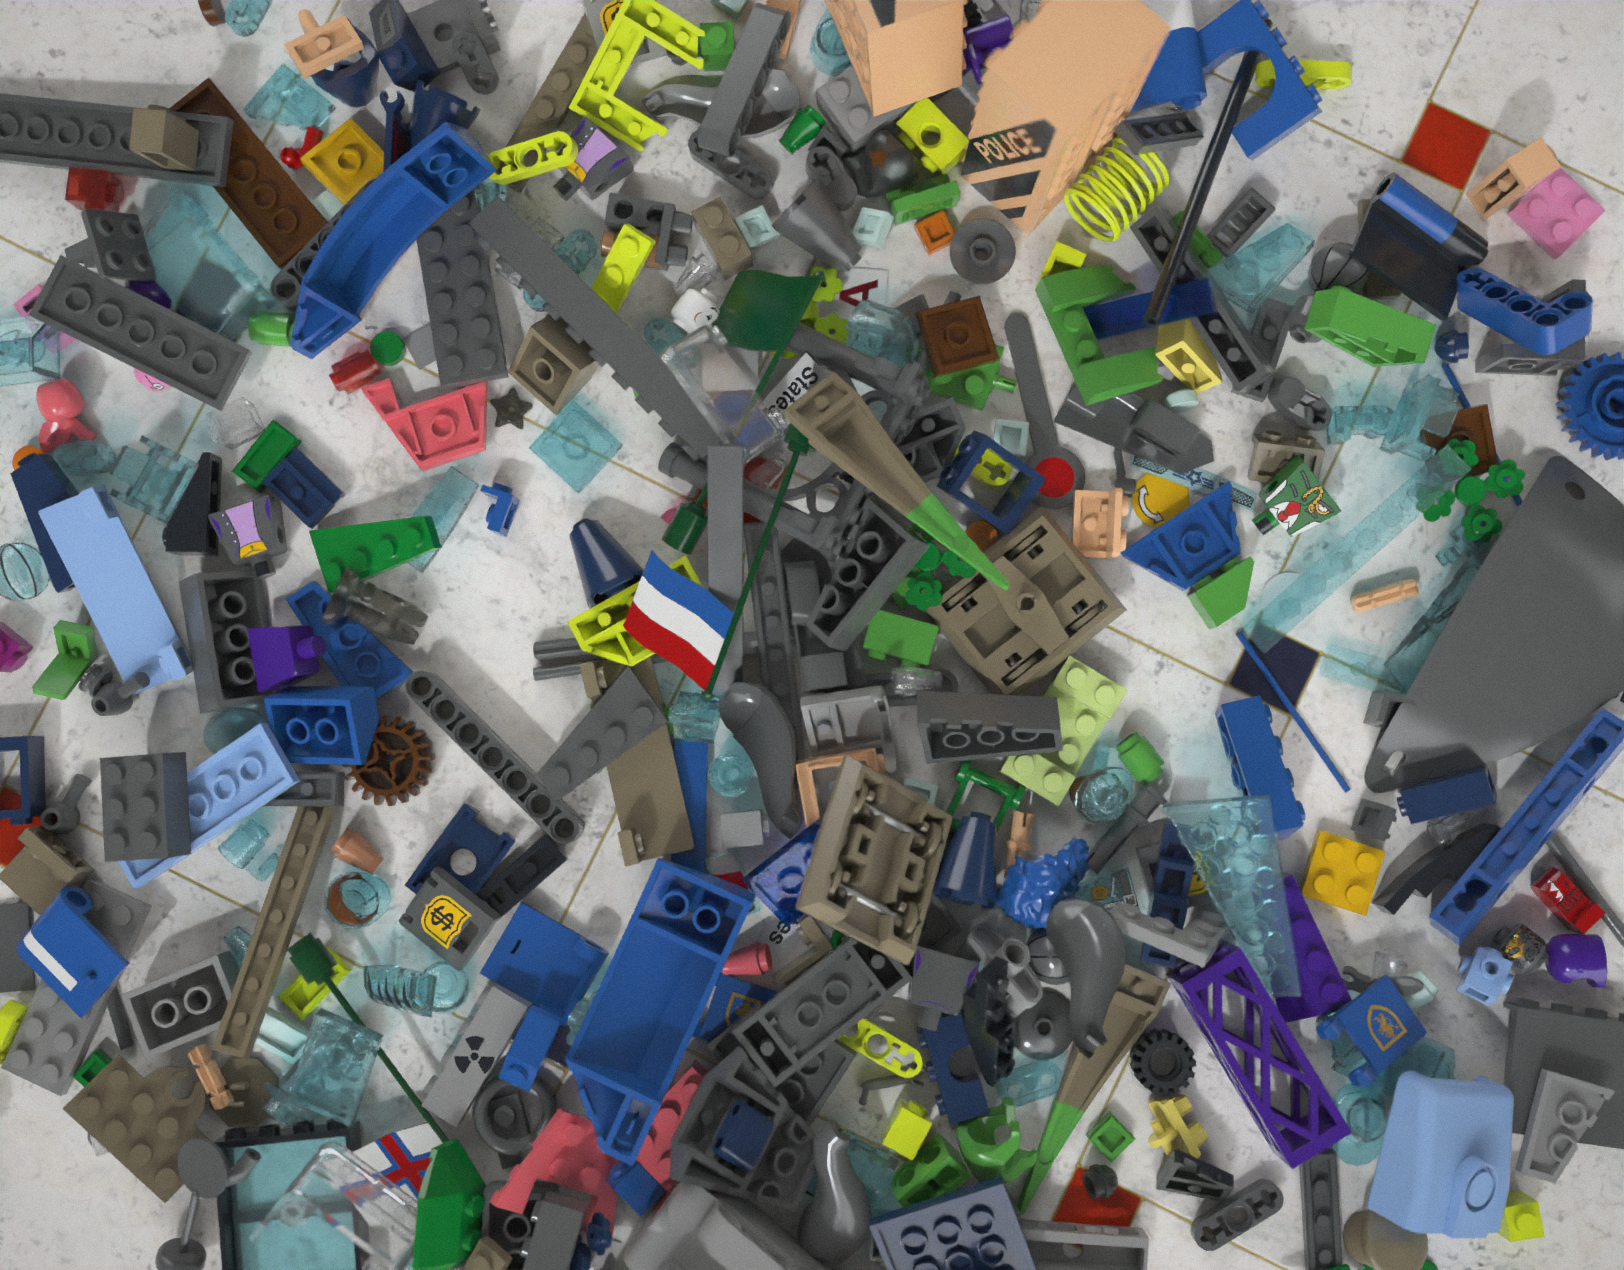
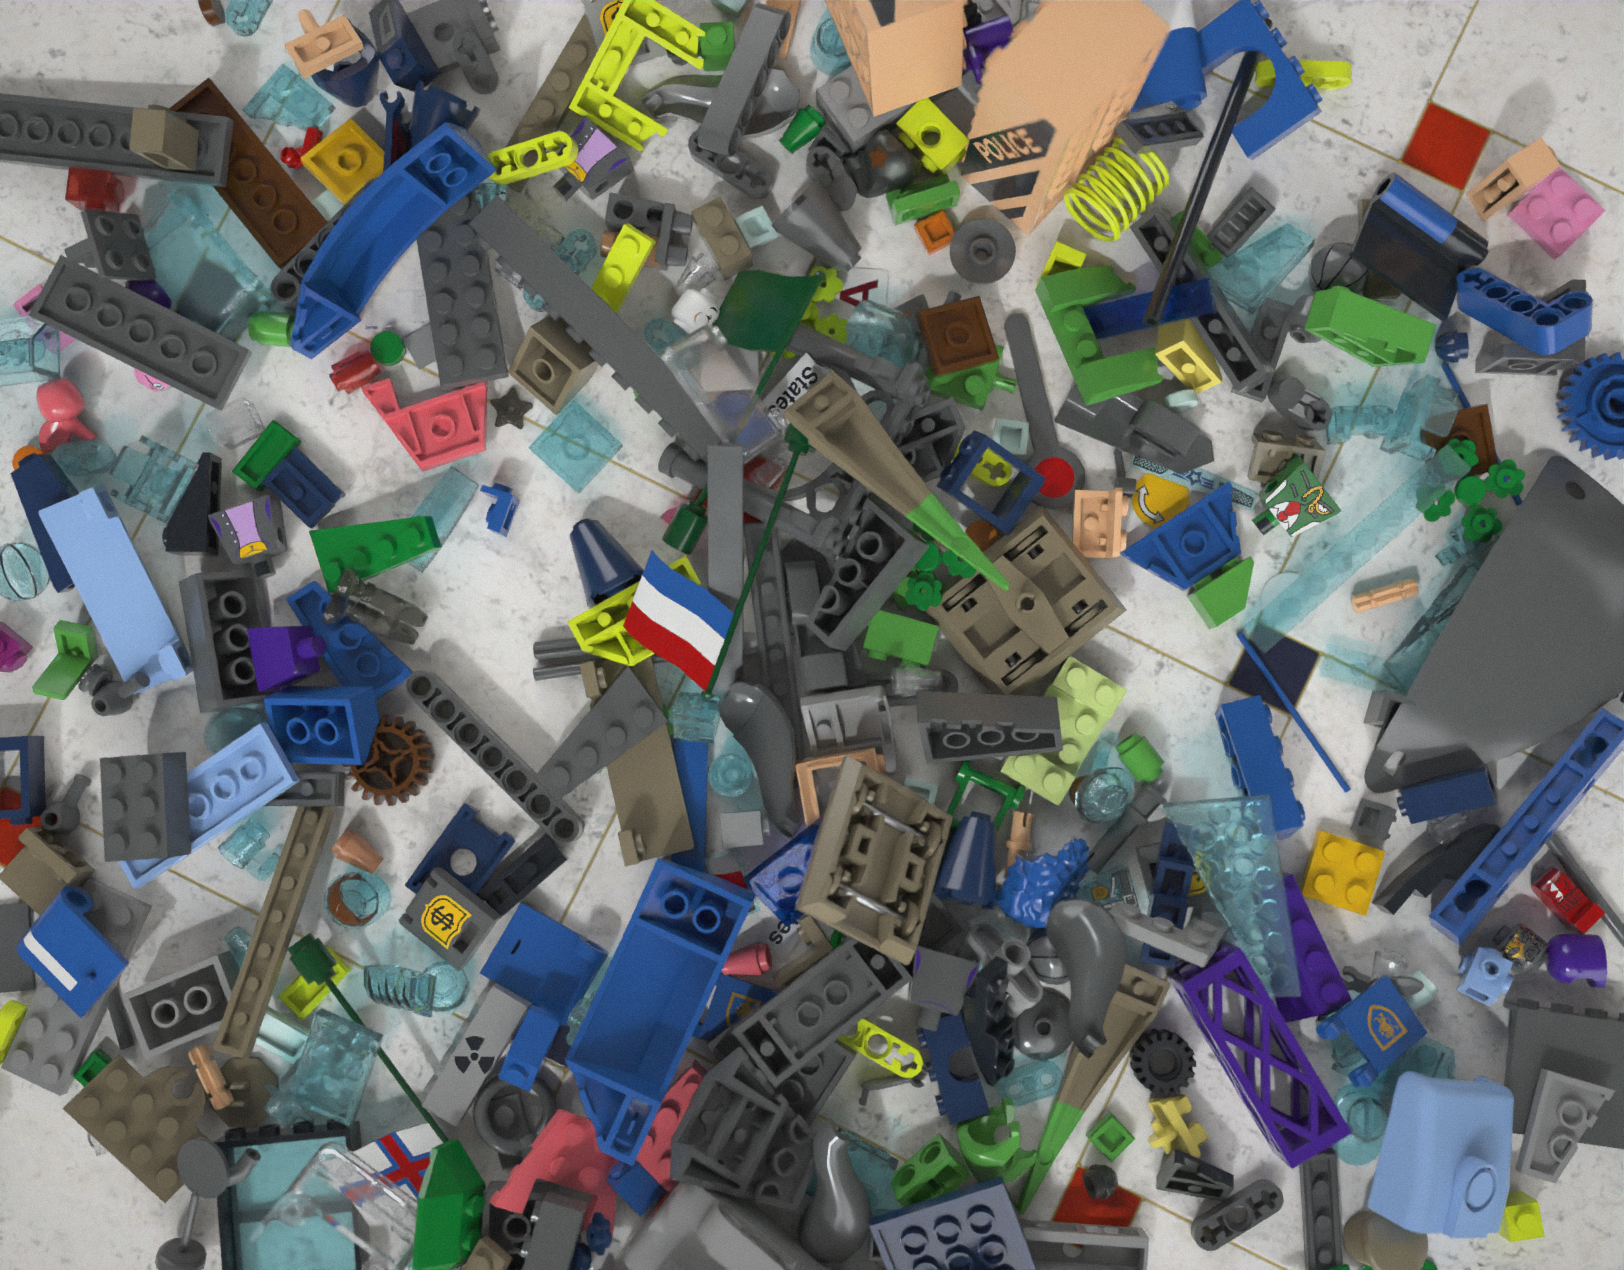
dark blue piece [712,1100,774,1172] -> none
light aqua plate [852,207,894,248] -> none
neon yellow brick [881,1100,932,1161] -> none

